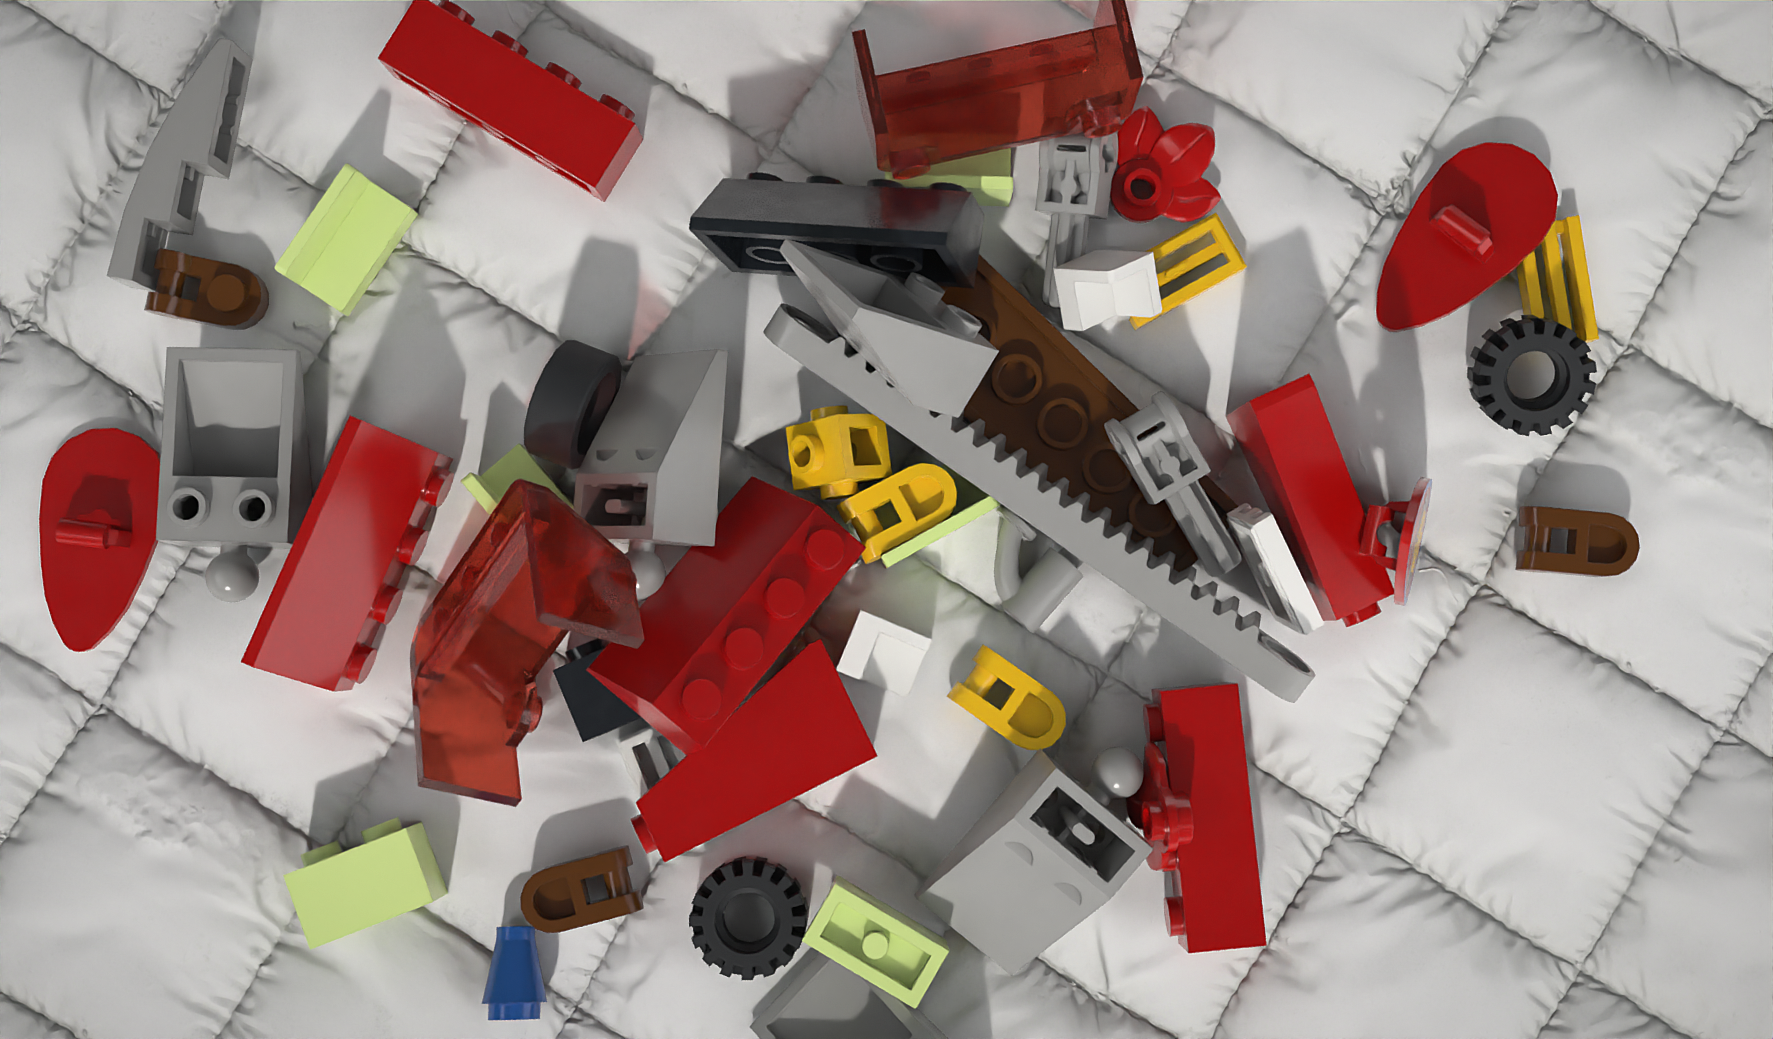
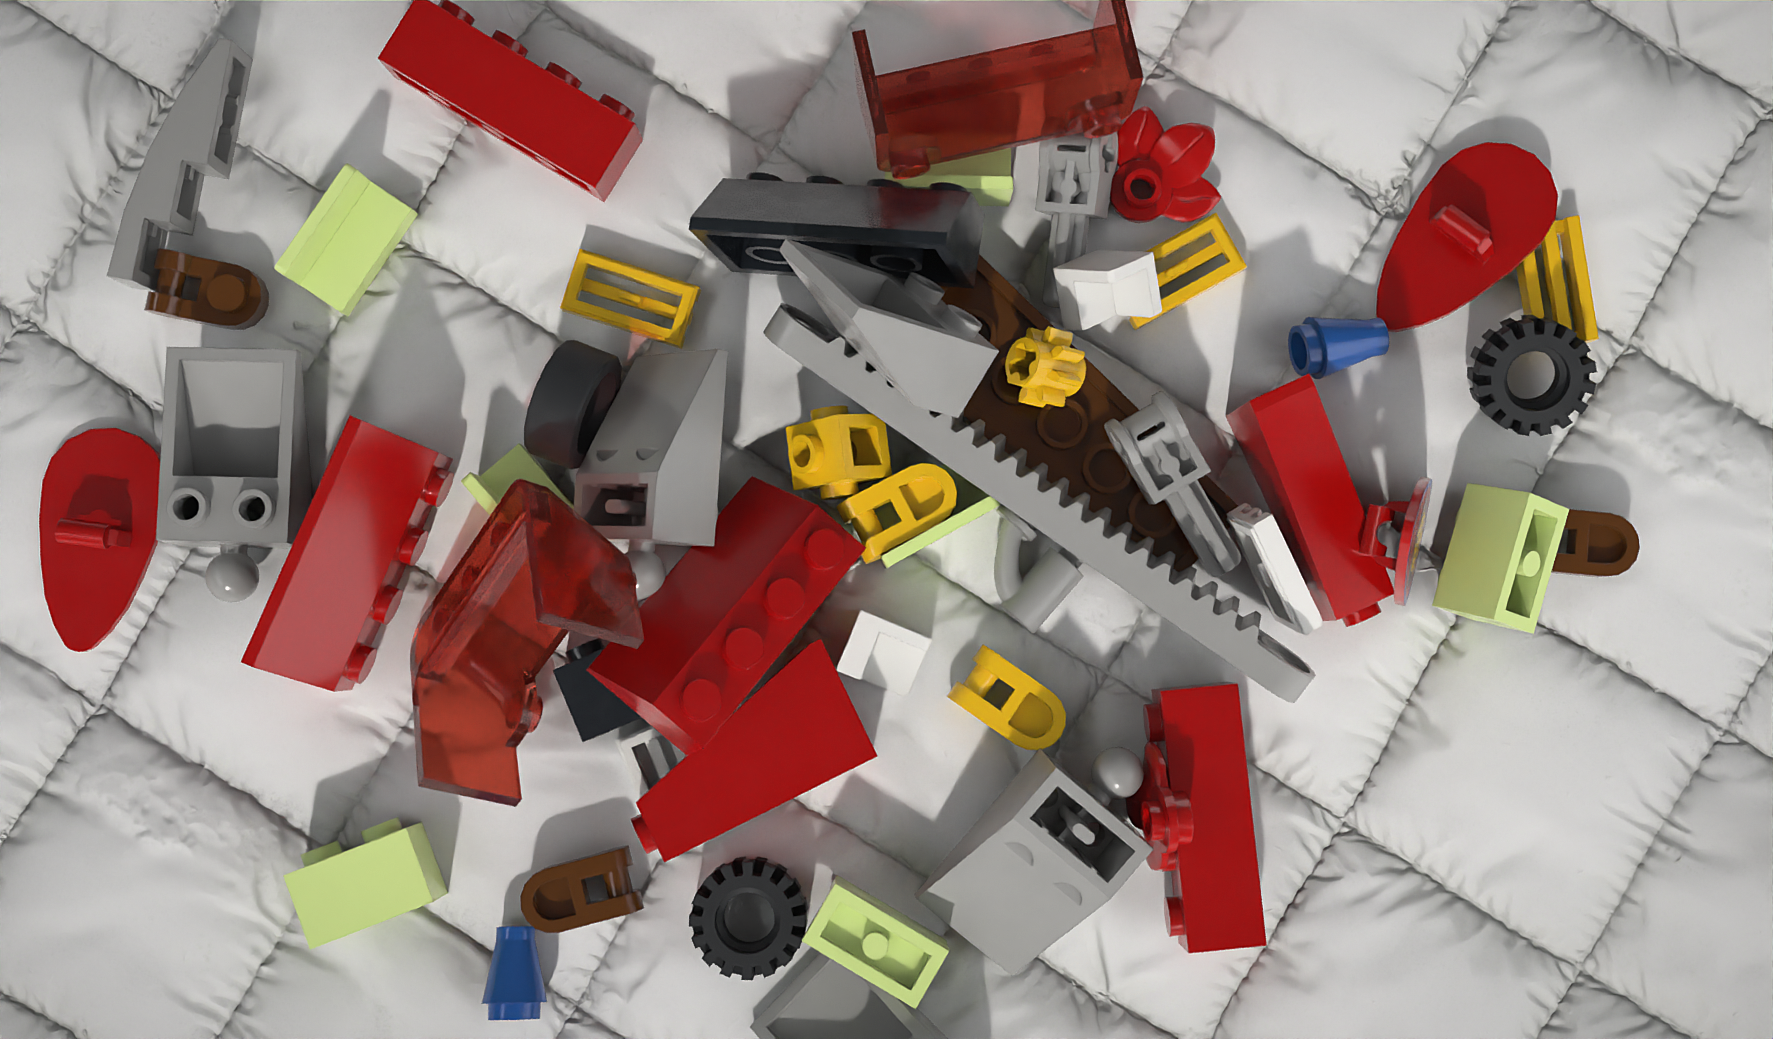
none -> yellow tile [560,249,701,349]
none -> yellow gear [1005,326,1086,408]
none -> blue cone [1288,317,1389,380]
none -> yellowish green brick [1432,483,1569,634]

